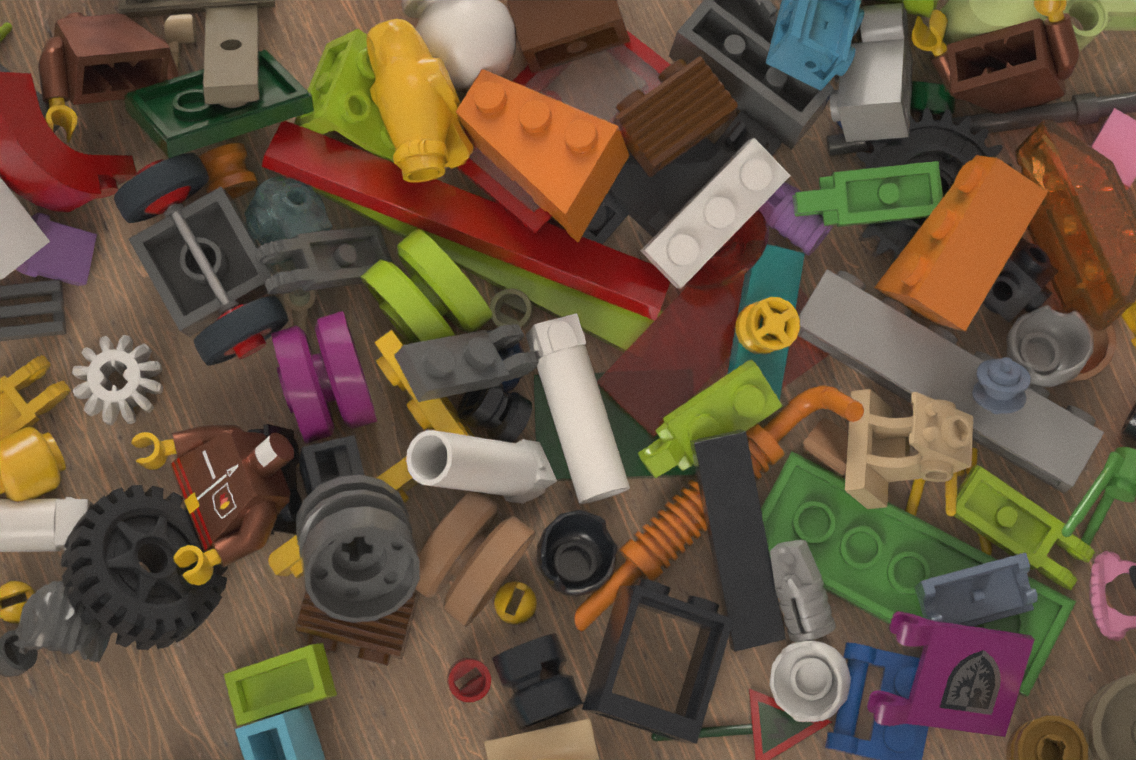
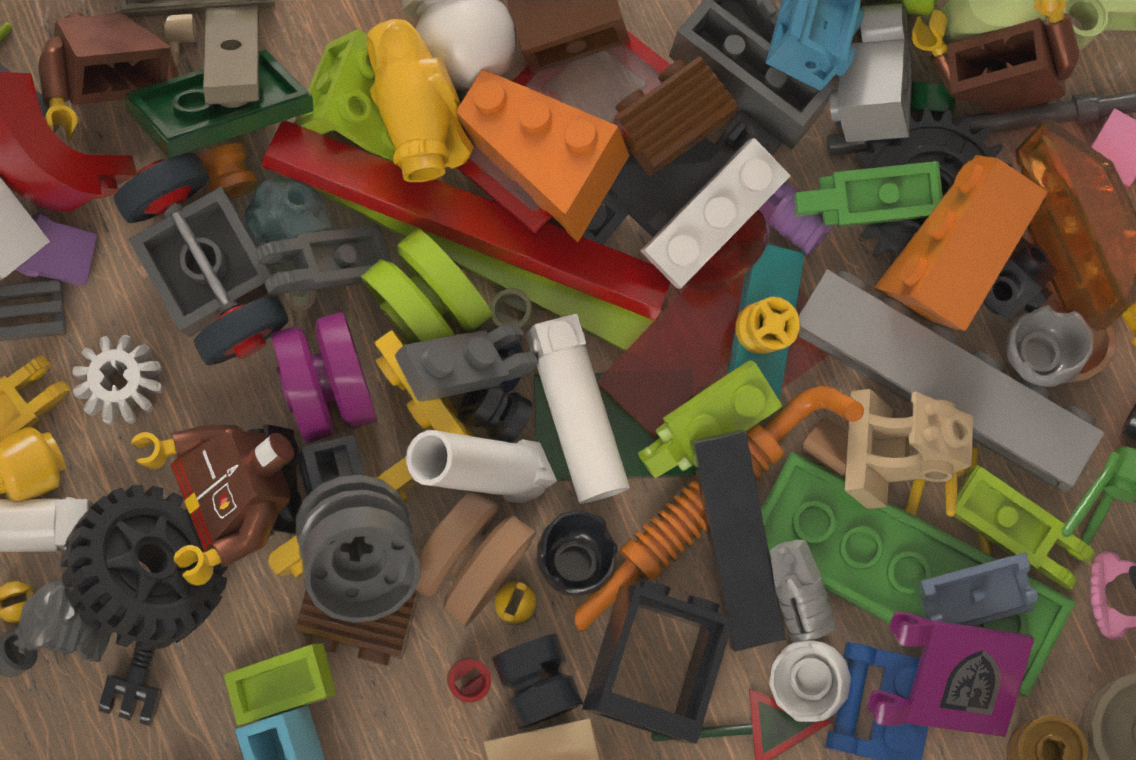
sand blue wheel [972,357,1031,414] -> none
none -> black hinge [98,643,163,726]

